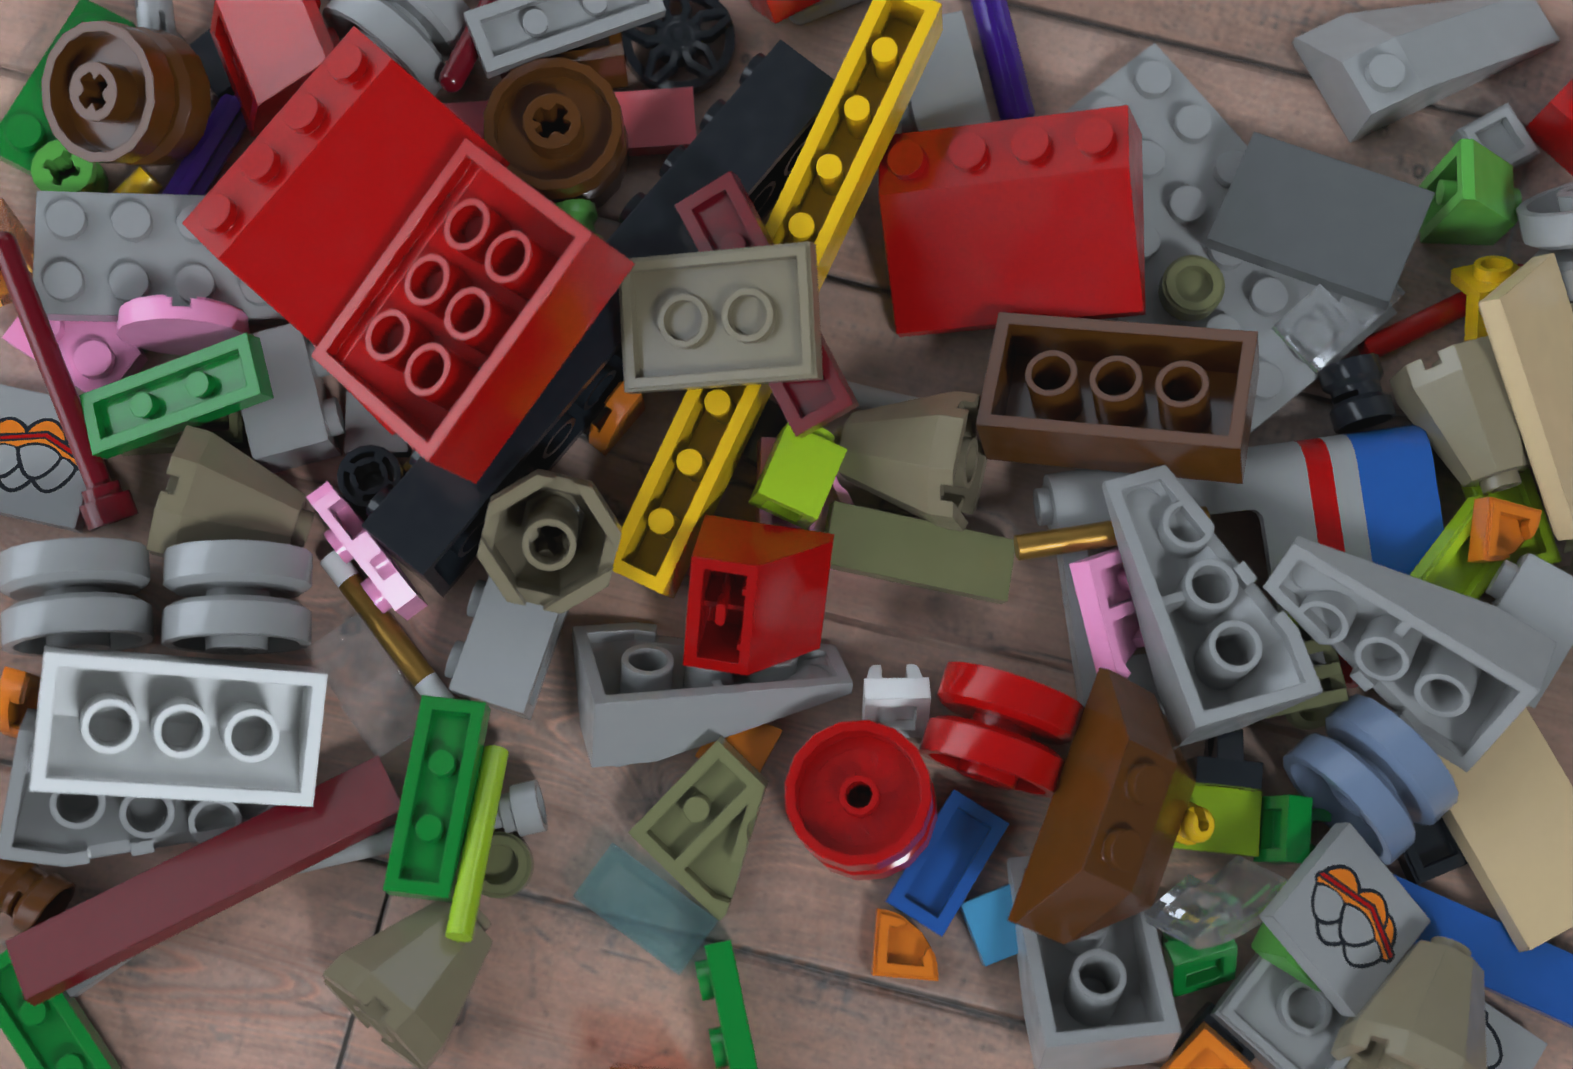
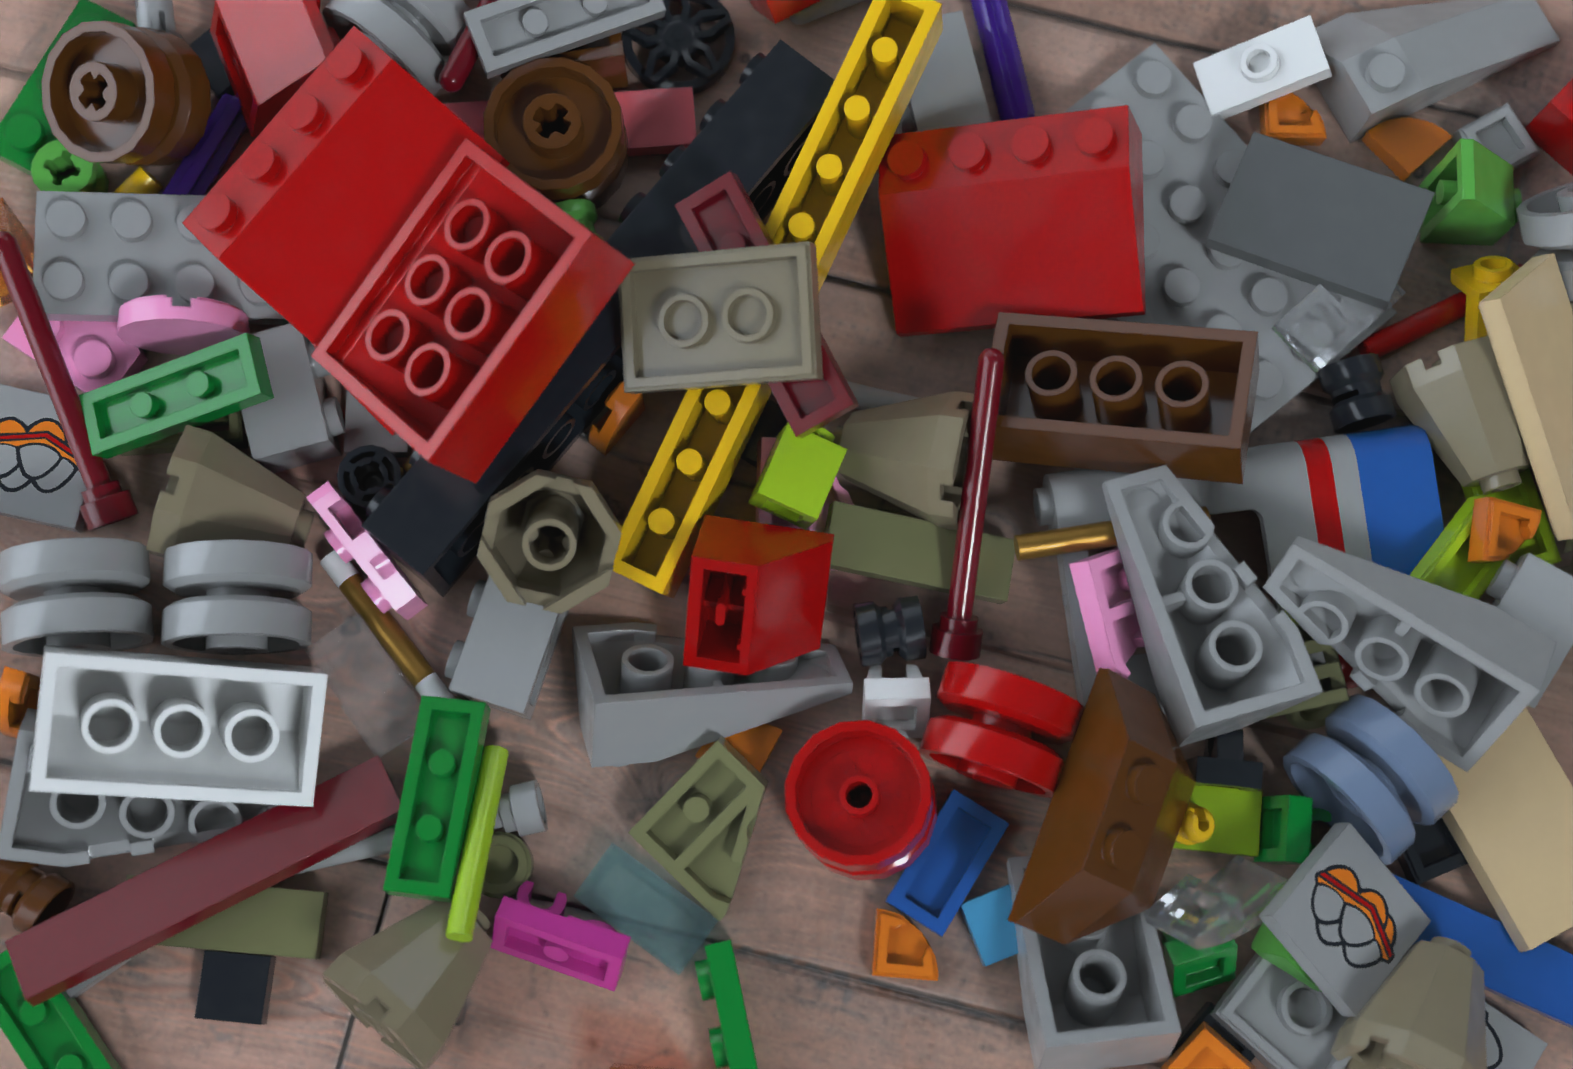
olive tile [1158,255,1225,322] -> none
none -> olive tile [126,874,329,959]
none -> black tile [195,950,276,1025]
none -> dark pink plate [491,880,631,992]
none -> black wheel [853,595,927,667]
none -> dark red piece [929,348,1005,661]
none -> white plate [1193,15,1332,119]
none -> orange tile [1259,93,1327,146]
none -> orange tile [1361,118,1453,182]

